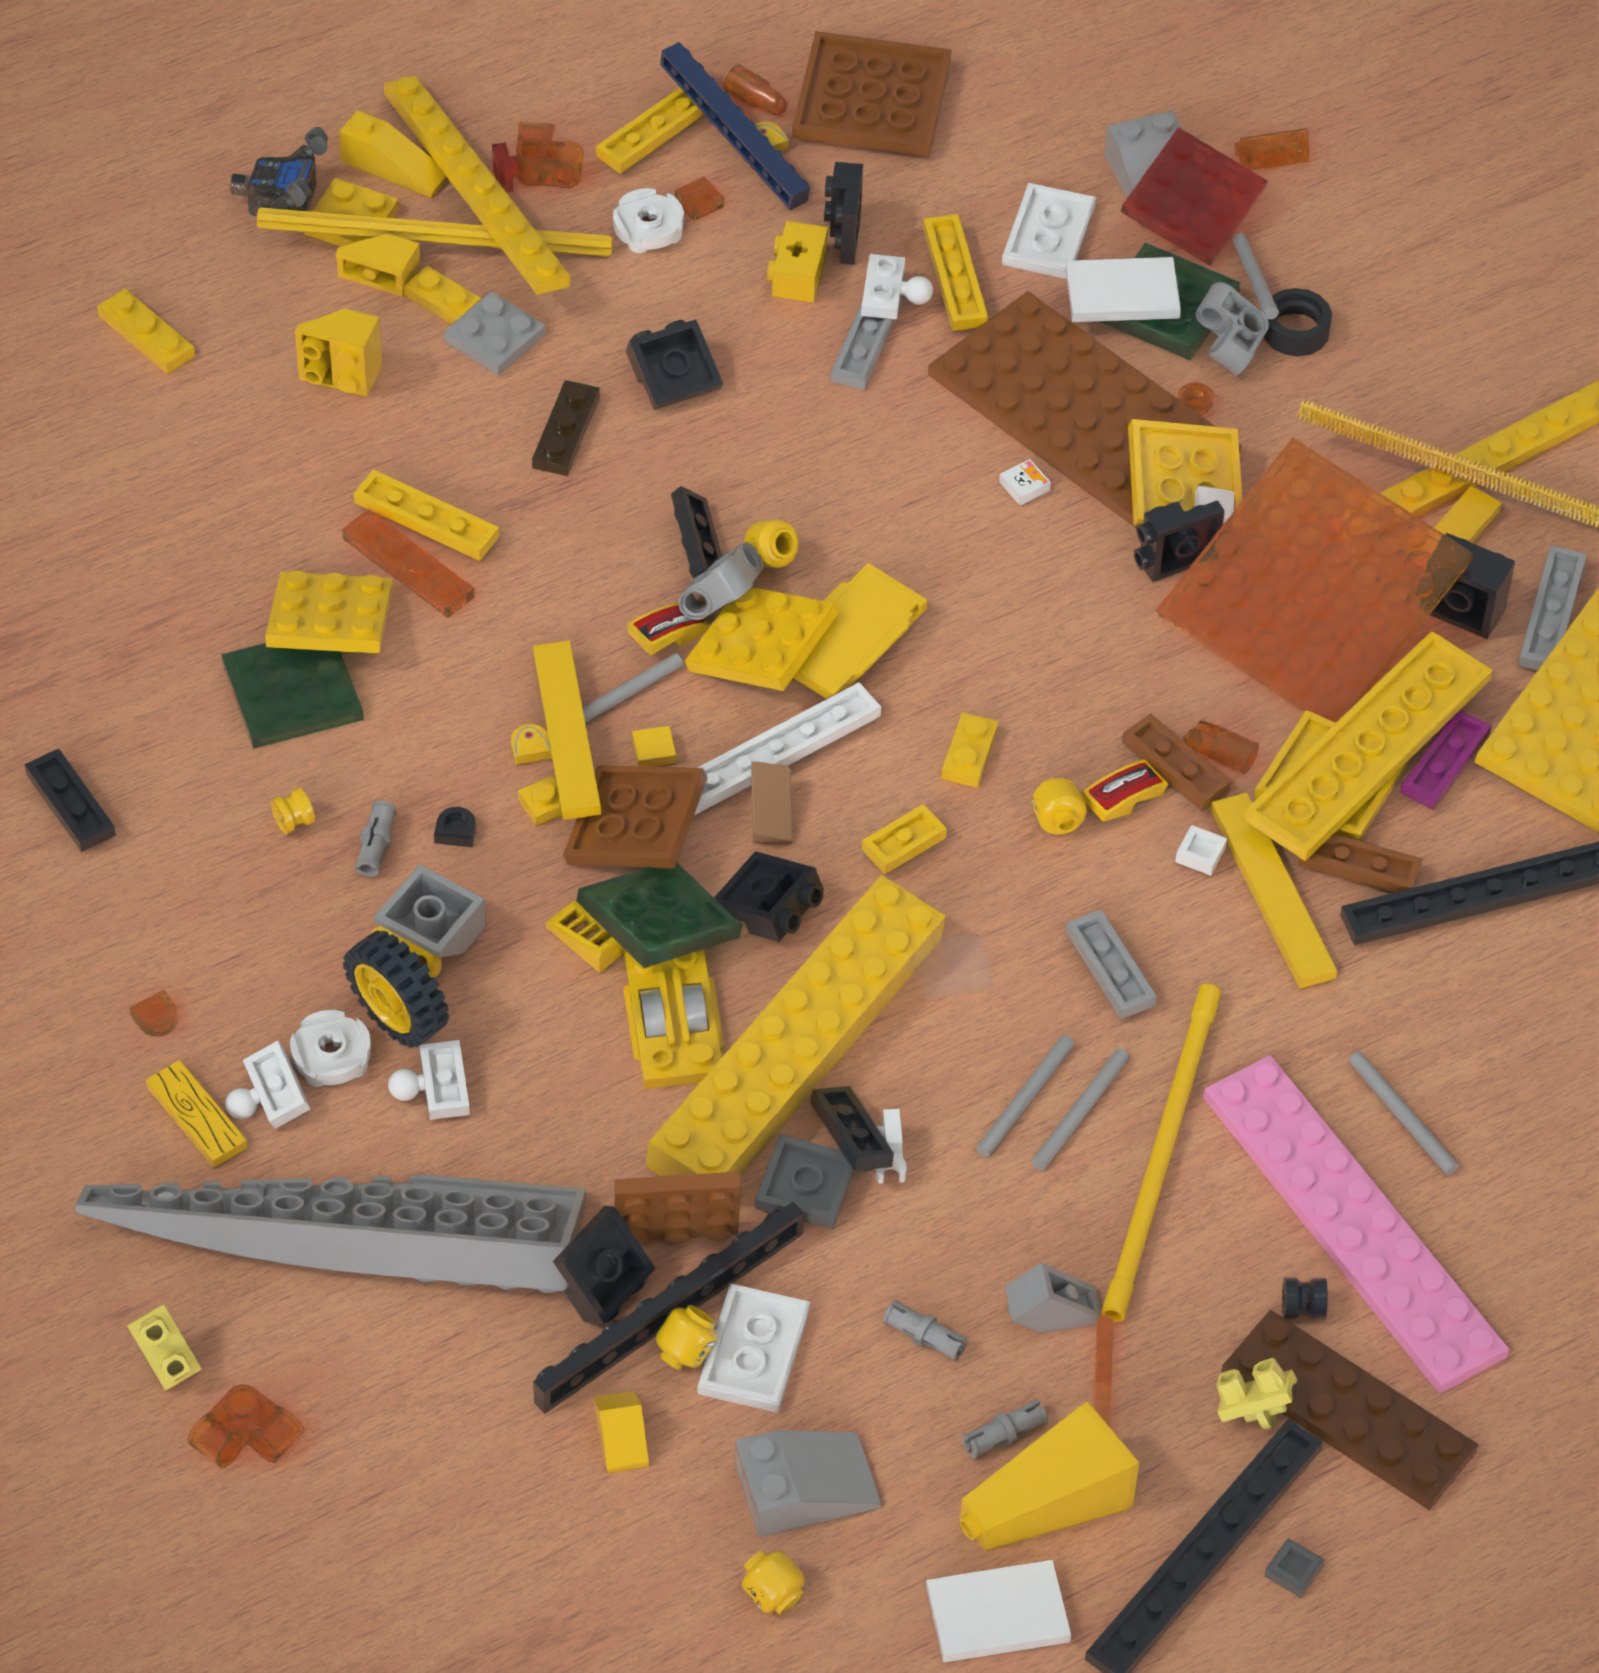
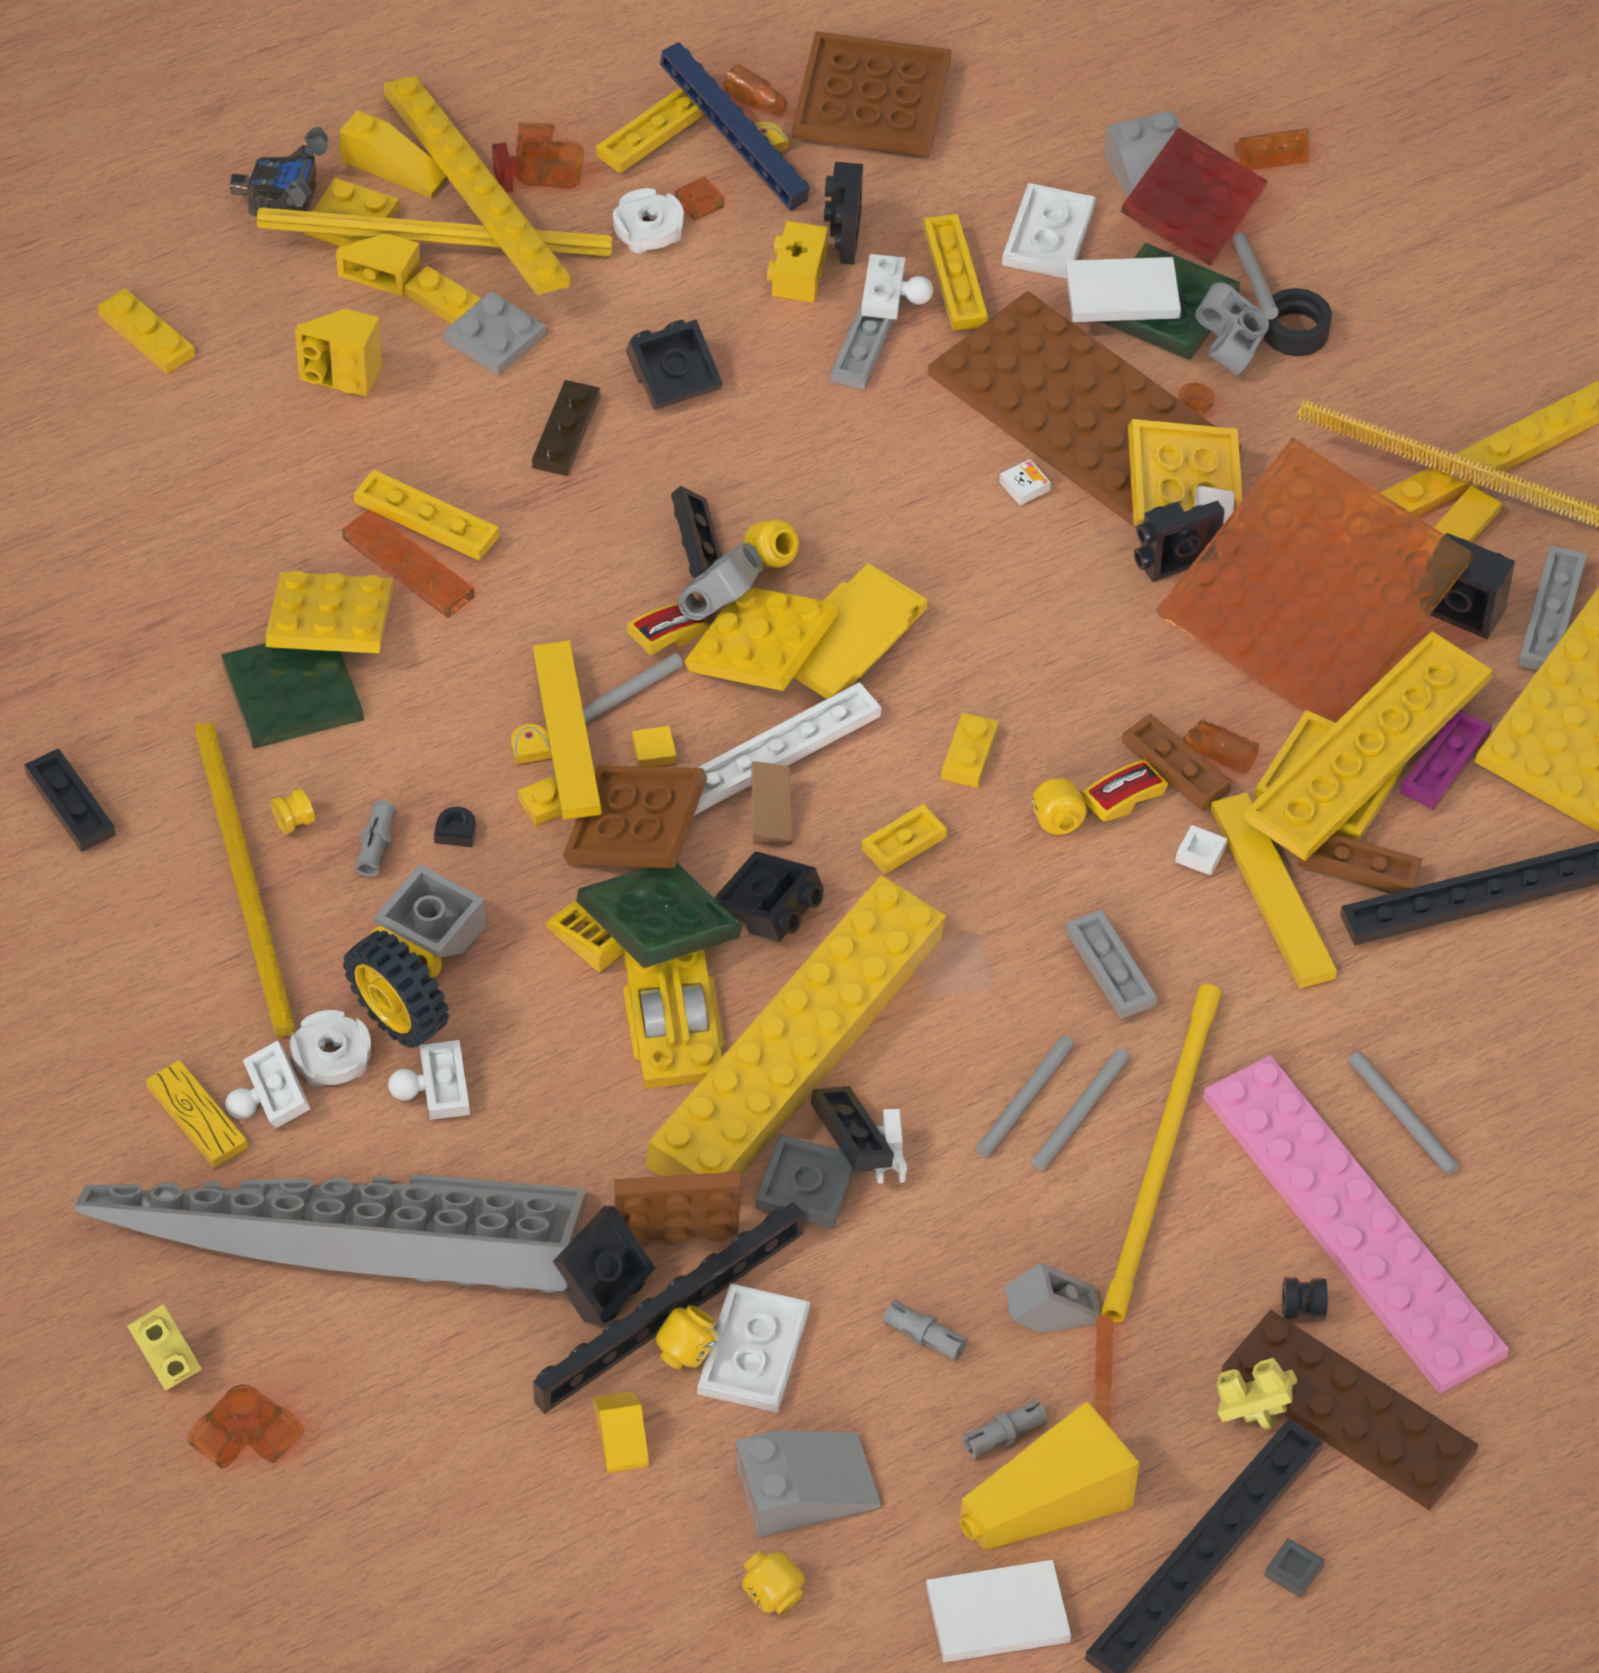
clear orange tile [129,990,178,1036] -> none
none -> yellow axle [194,722,296,1038]

